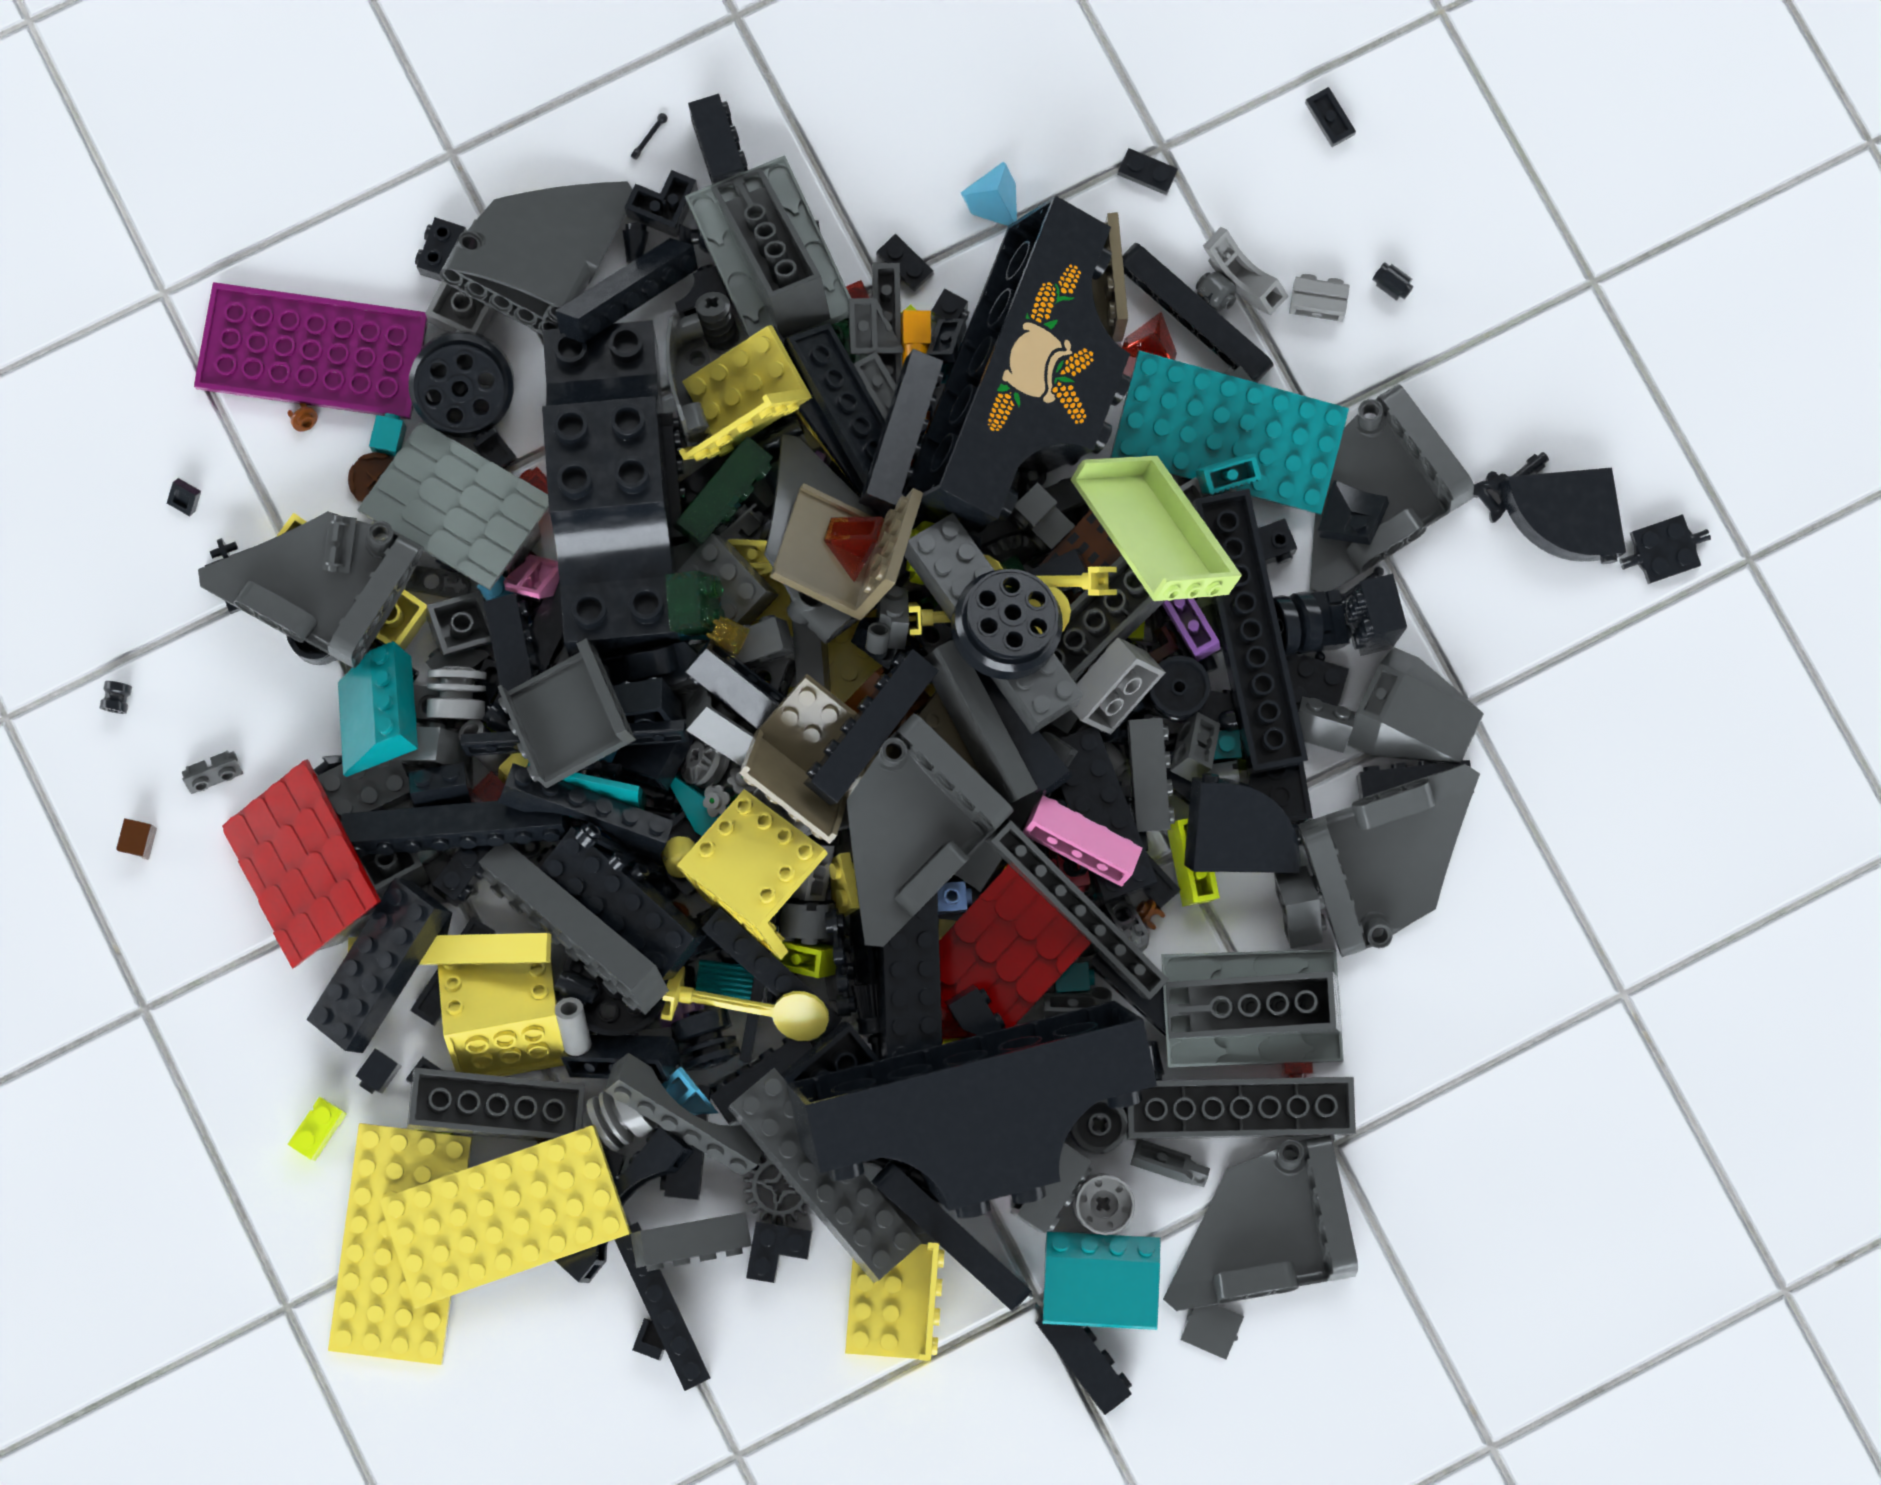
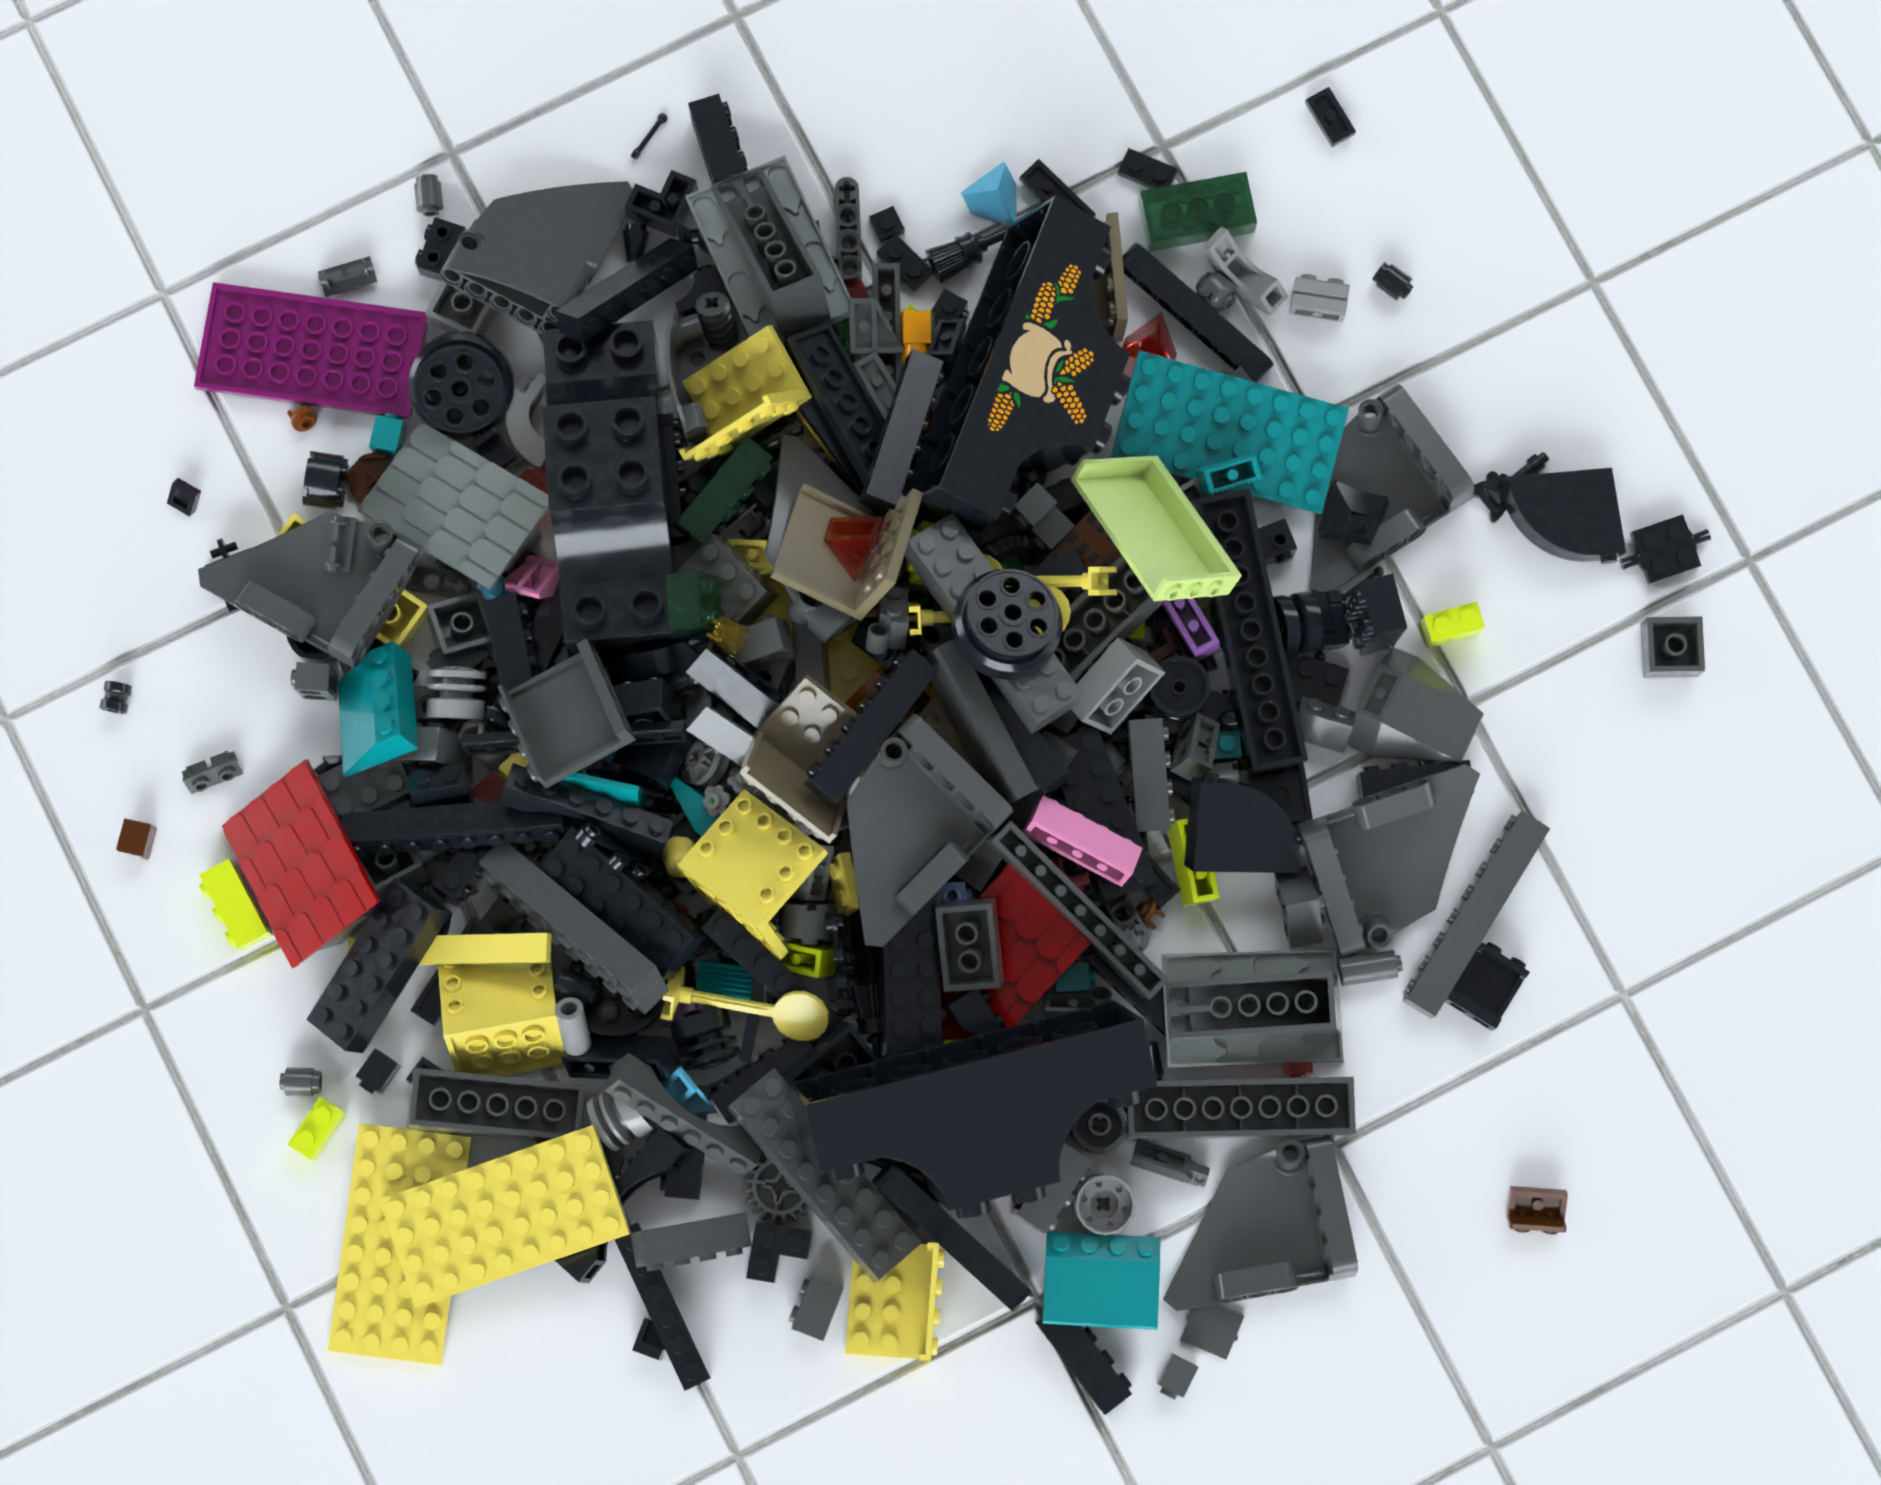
none -> neon yellow brick [199,859,272,951]
none -> dark grey brick [279,1067,322,1096]
none -> dark grey brick [290,662,339,701]
none -> black brick [302,451,350,510]
none -> dark grey hinge [318,256,378,297]
none -> dark grey brick [414,174,444,217]
none -> black bracket [481,897,526,934]
none -> light grey arch [506,372,546,474]
none -> dark grey brick [788,1275,844,1341]
none -> dark grey beam [832,177,862,287]
none -> black plate [869,206,905,243]
none -> black piece [925,226,1008,284]
none -> dark grey brick [935,897,1004,992]
none -> black plate [1019,158,1096,217]
none -> clear green brick [1138,172,1257,252]
none -> dark grey brick [1156,1353,1199,1400]
none -> dark grey brick [1337,950,1403,986]
none -> dark grey brick [1403,811,1550,1019]
none -> neon yellow brick [1419,601,1485,648]
none -> black panel [1445,942,1530,1031]
none -> reddish brown bracket [1506,1186,1568,1235]
none -> dark grey brick [1640,616,1705,678]

